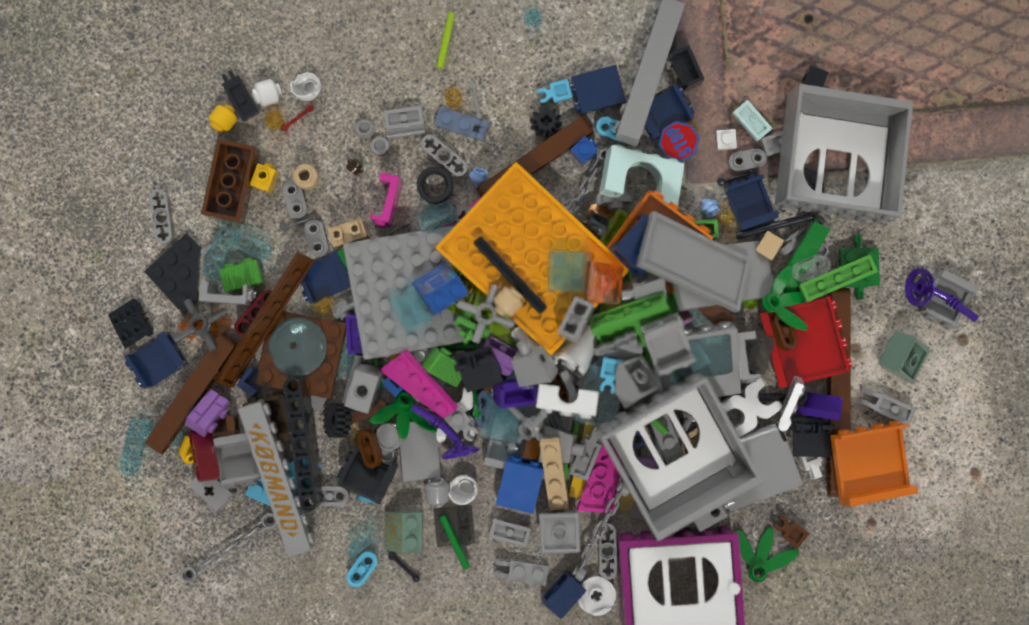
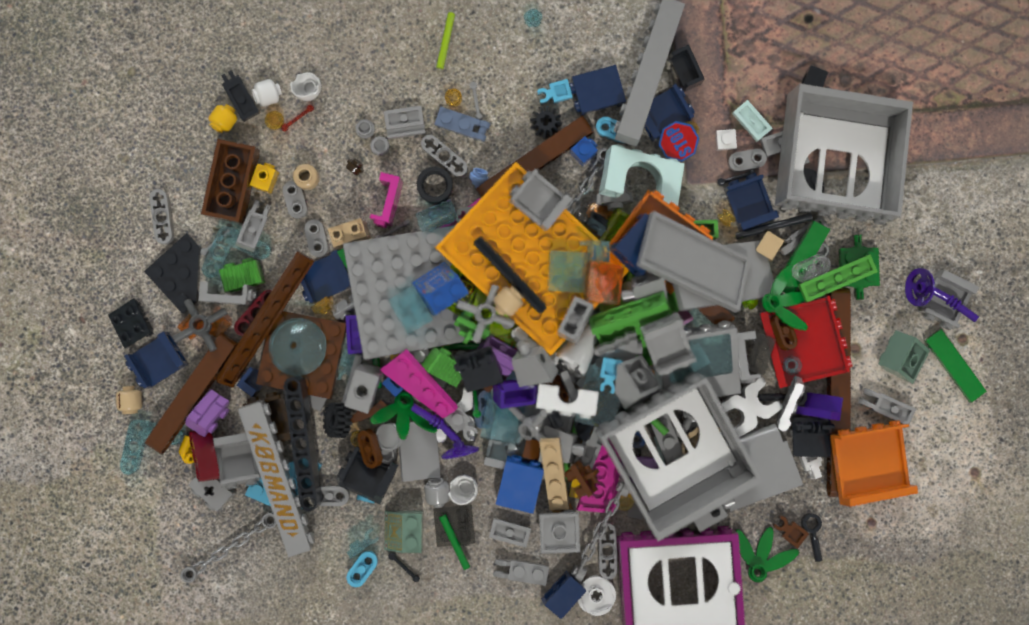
reddish brown panel [212,414,240,437] -> none
dark grey hinge [280,213,318,231] -> none
light blue plate [700,198,720,218] -> none
none -> tan head [116,386,143,414]
none -> light grey hinge [235,200,271,252]
none -> light grey panel [509,169,573,231]
none -> reddish brown hips [564,459,600,498]
none -> black tile [574,418,594,442]
none -> clear light blue panel [579,240,610,262]
none -> clear light blue cone [782,356,802,375]
none -> black piece [801,513,823,562]
none -> green tile [924,329,987,403]

